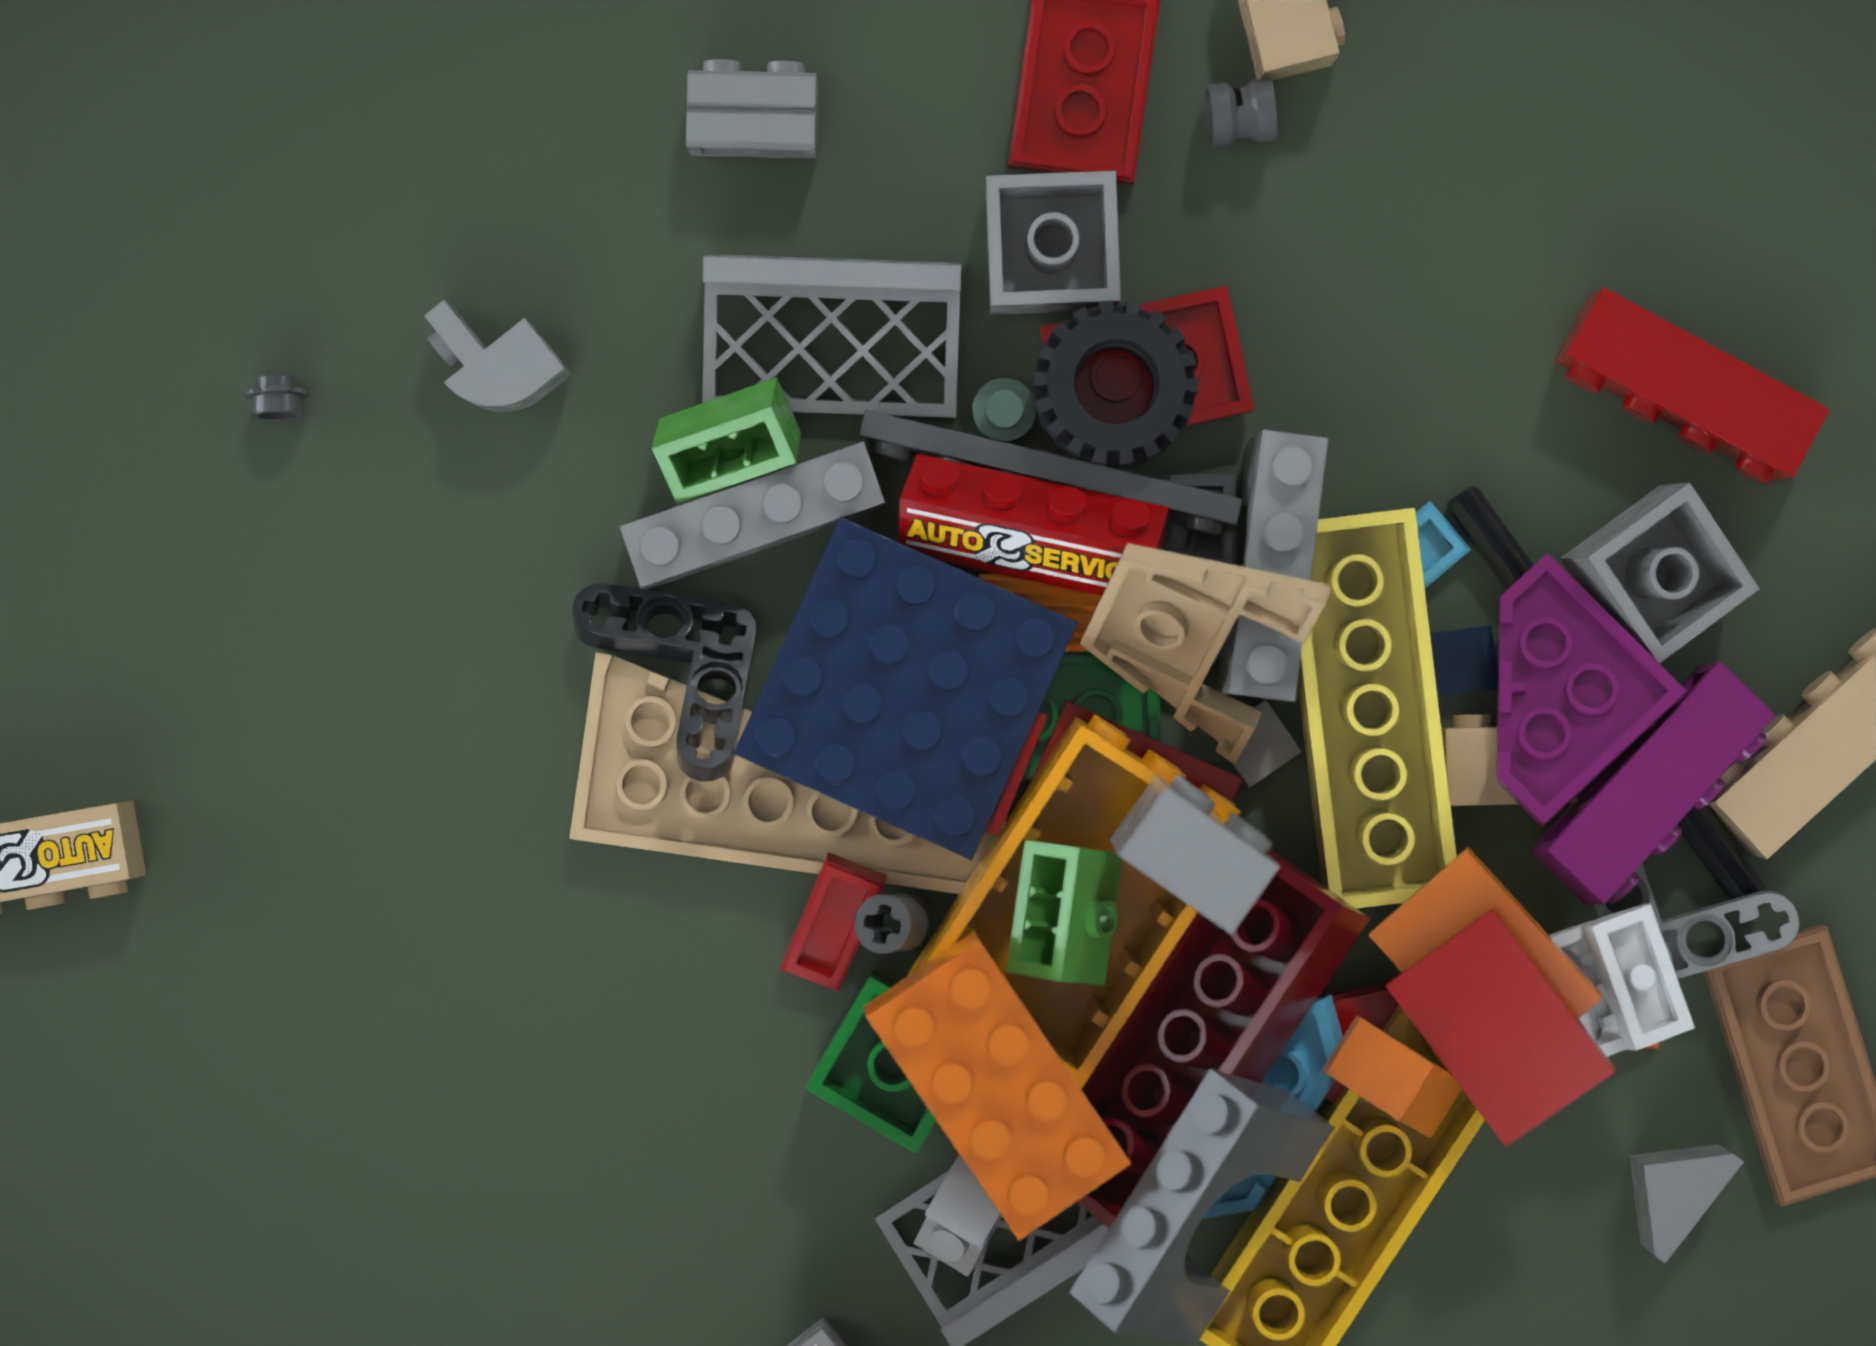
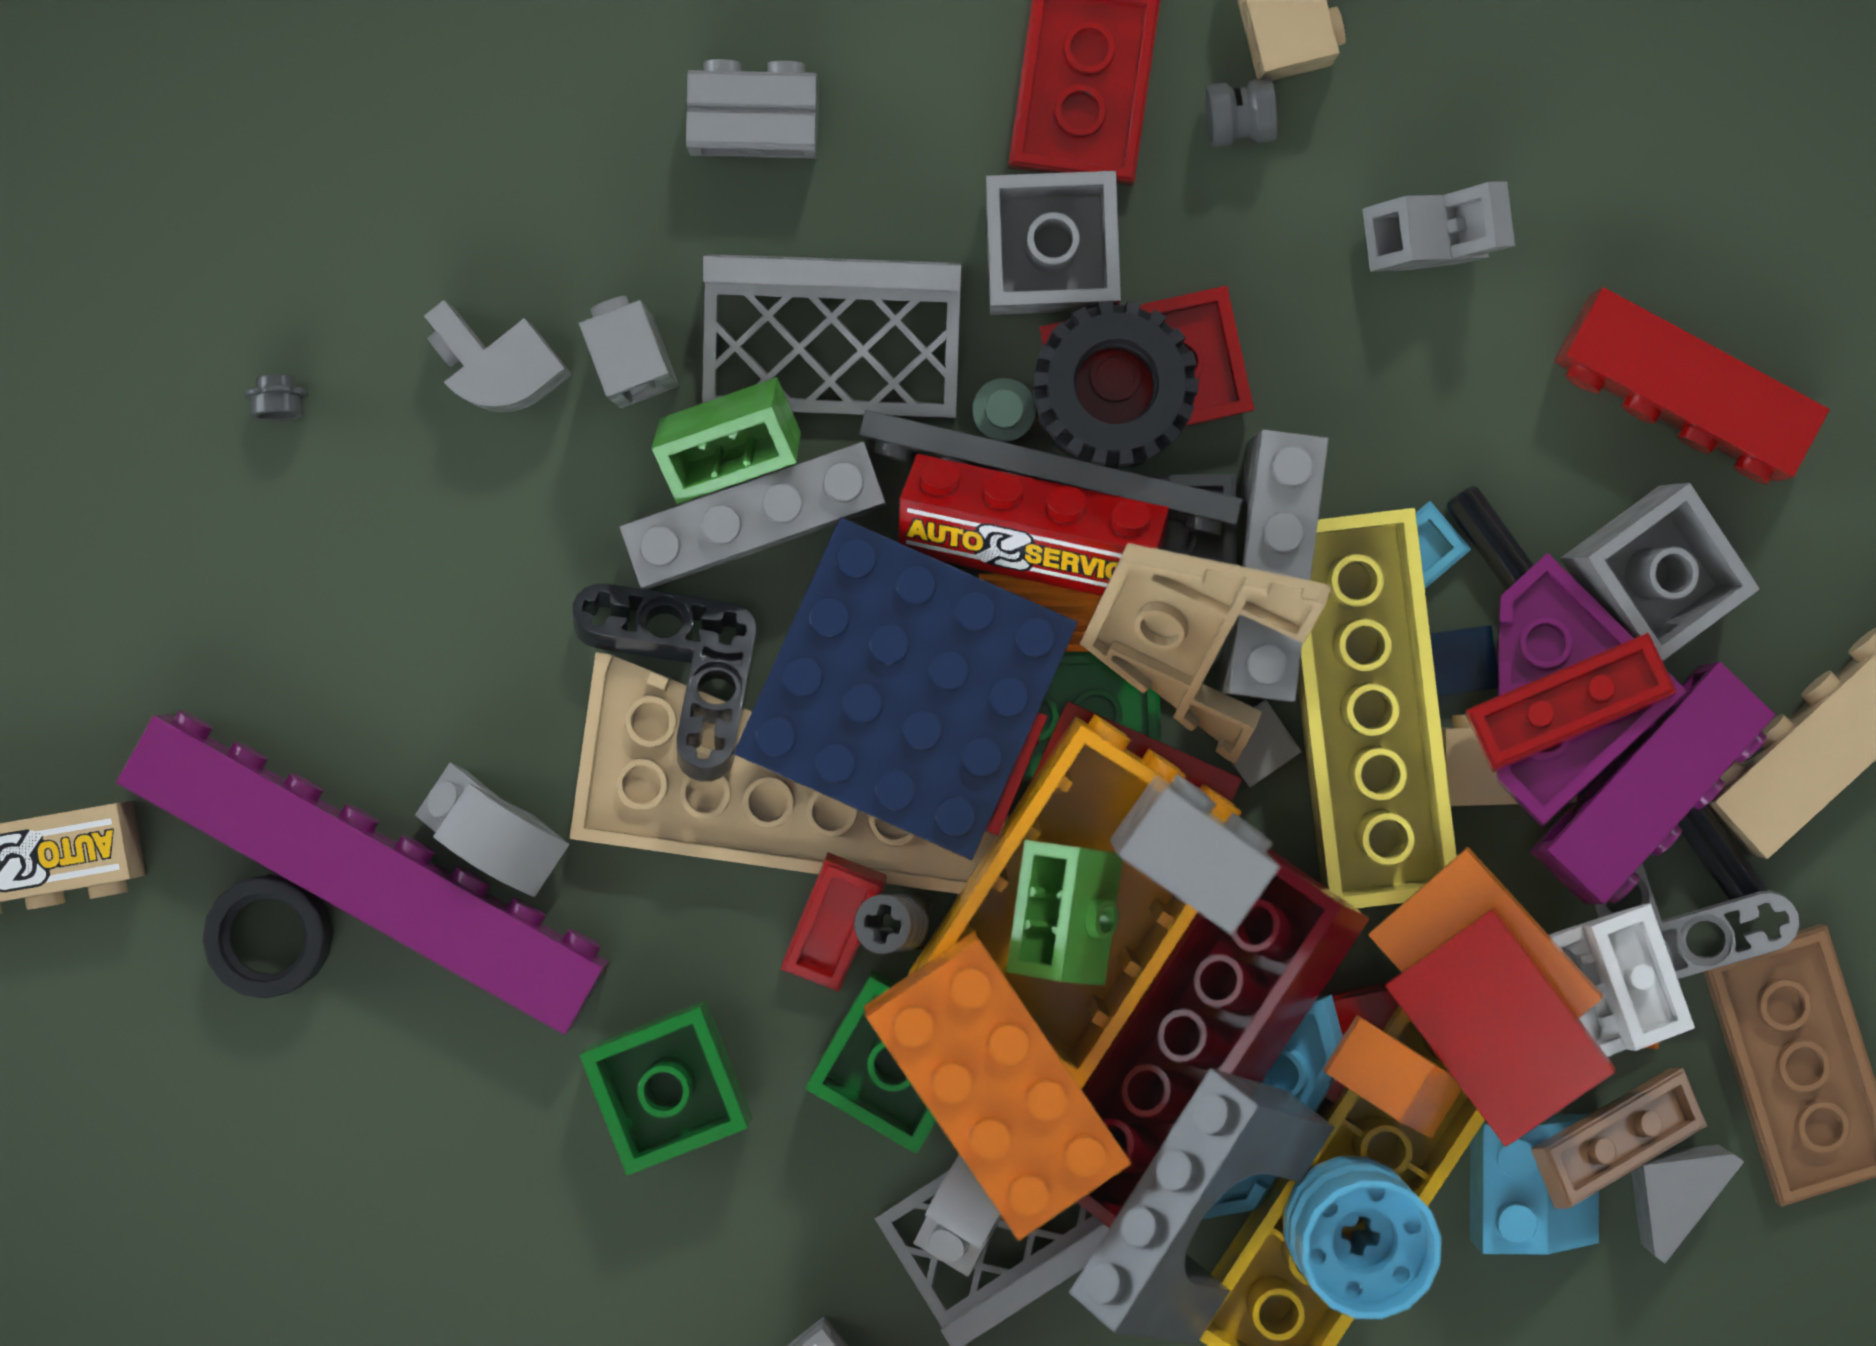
none -> magenta brick [116,710,610,1035]
none -> black tyre [202,874,333,999]
none -> light grey brick [415,762,570,897]
none -> light grey brick [579,296,679,409]
none -> green brick [579,999,753,1176]
none -> medium azure wheel [1283,1156,1441,1319]
none -> light grey brick [1362,182,1515,272]
none -> red tile [1465,632,1677,773]
none -> medium azure slope [1470,1114,1599,1255]
none -> medium nougat tile [1531,1068,1707,1209]

